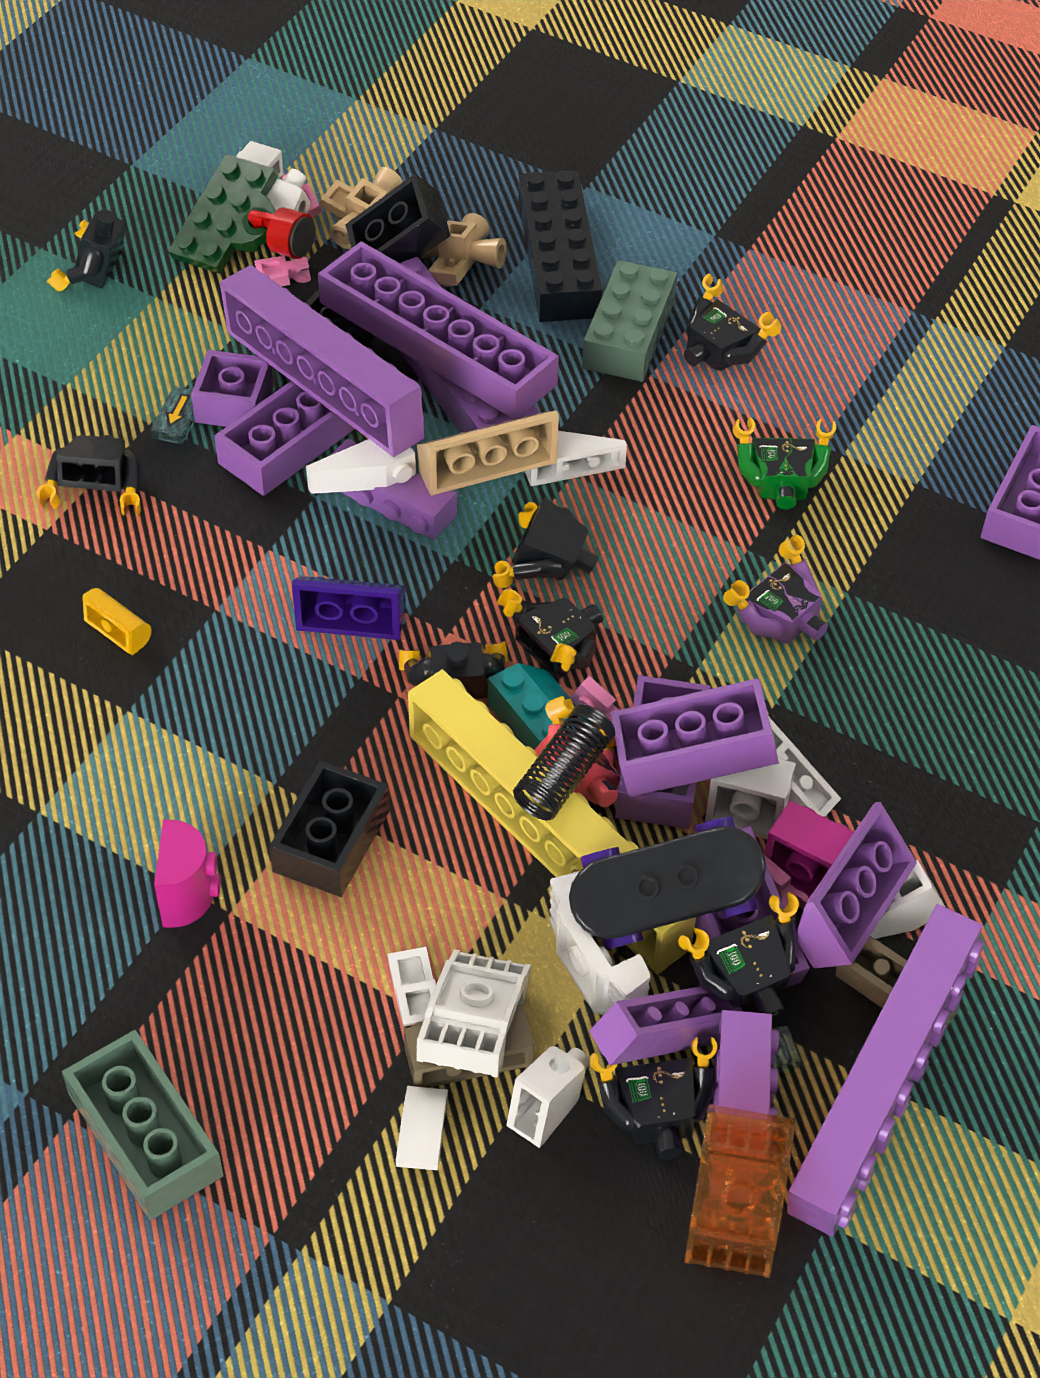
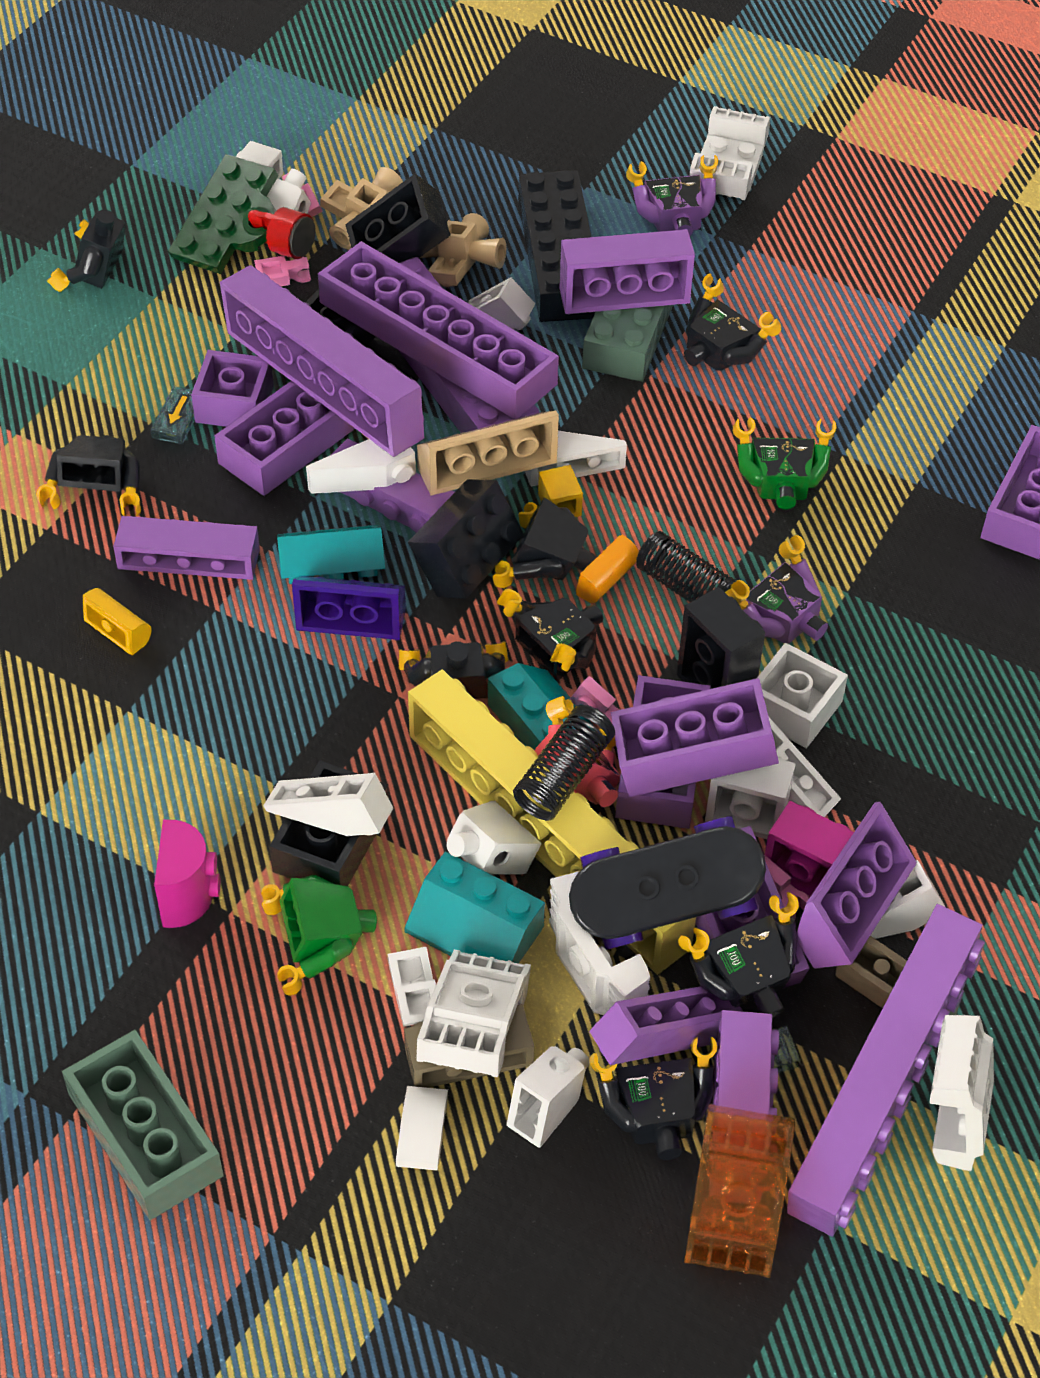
none -> medium lavender brick [113,516,260,580]
none -> green torso [261,875,377,996]
none -> white slope [263,773,393,836]
none -> teal slope [277,525,385,584]
none -> teal slope [404,851,545,964]
none -> black brick [408,479,524,599]
none -> white torso [447,800,542,874]
none -> white slope [468,277,535,330]
none -> yellow brick [538,465,583,517]
none -> medium lavender brick [559,229,695,314]
none -> light orange brick [576,534,639,603]
none -> torso [626,155,718,236]
none -> black piece [636,531,736,602]
none -> black brick [677,587,765,689]
none -> white plate [689,106,770,200]
none -> white brick [756,643,848,749]
none -> white plate [930,1015,994,1171]

